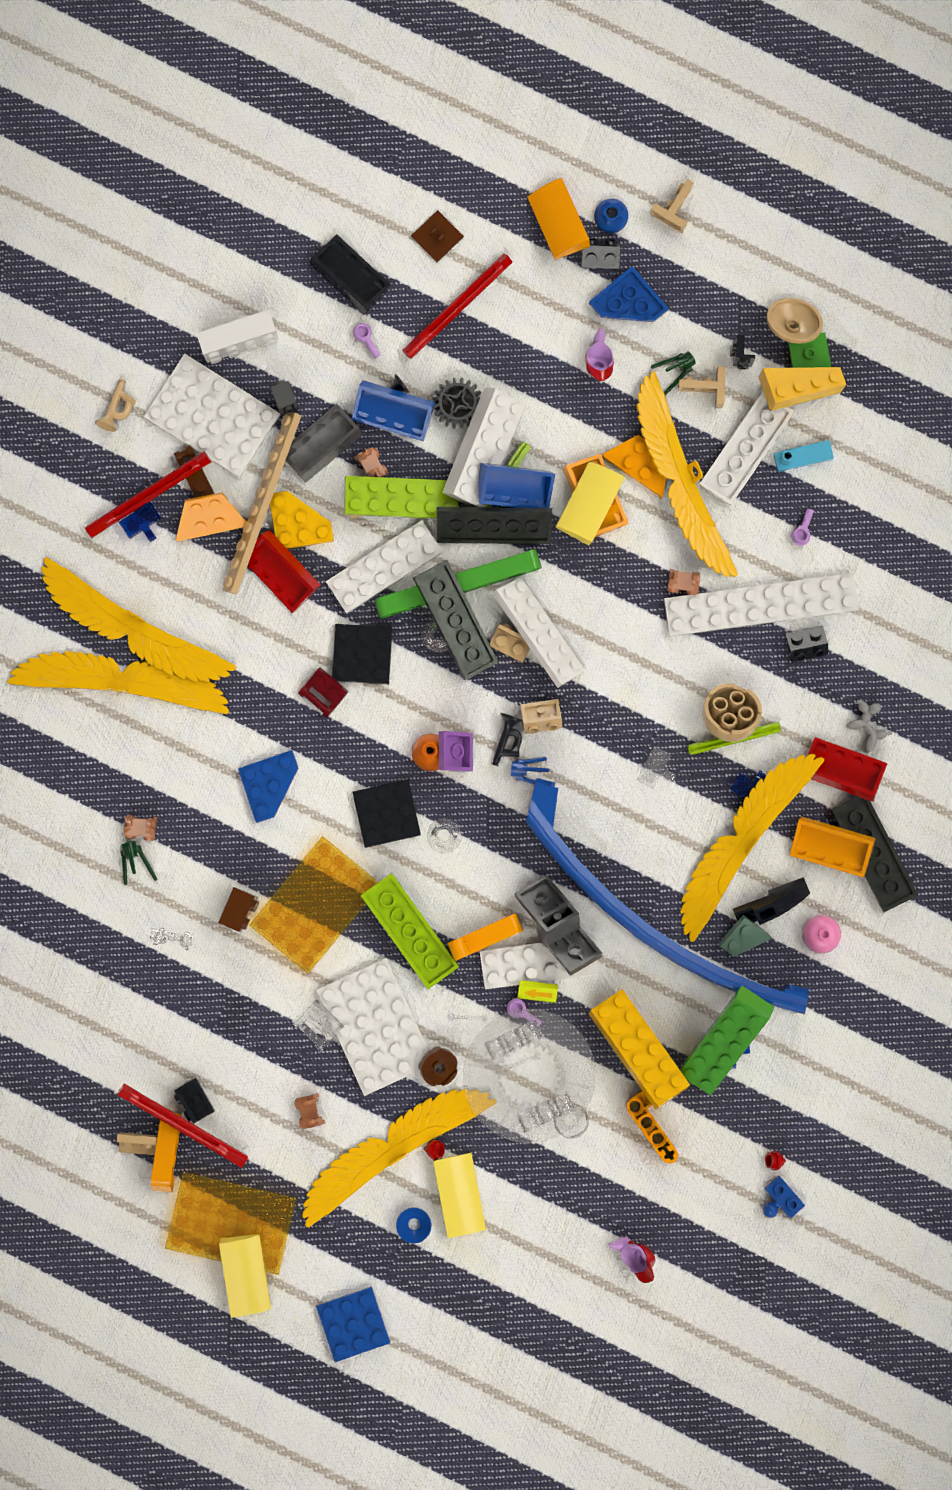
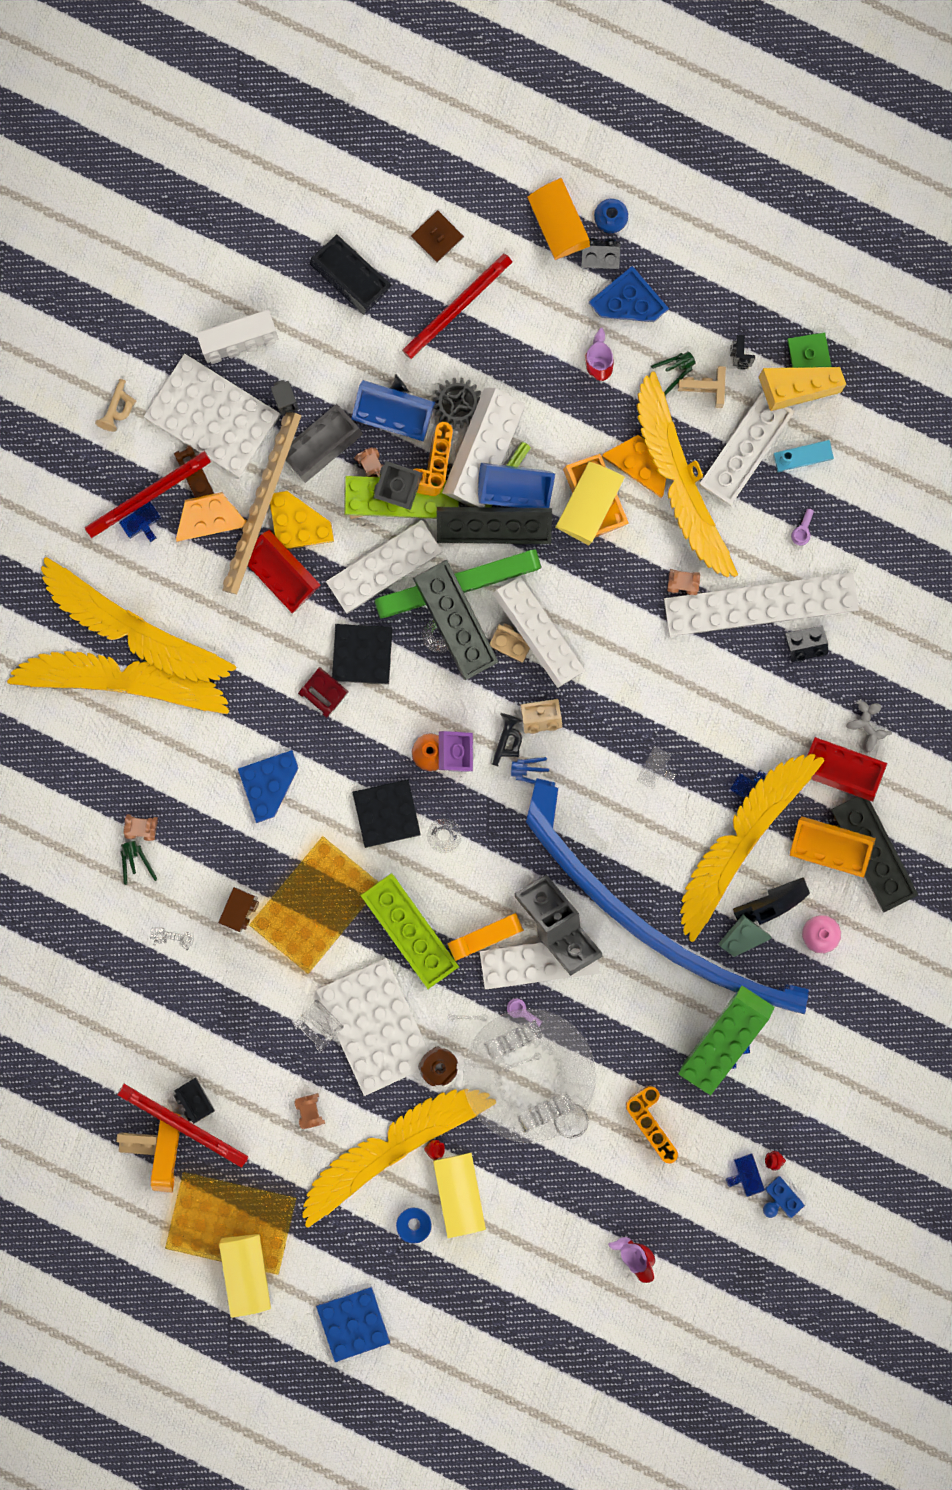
lavender plate [353,323,381,359] -> none
neon yellow tile [518,980,558,1003] -> none
yellow brick [589,989,690,1110] -> none
tan bracket [650,179,694,233] -> none
lime axle [688,722,781,755] -> none
tan cylinder [702,683,762,742] -> none
tan dish [766,298,823,344] -> none
none -> dark grey plate [374,461,423,510]
none -> light orange beam [413,422,453,496]
none -> clear blue plate [726,1153,765,1197]

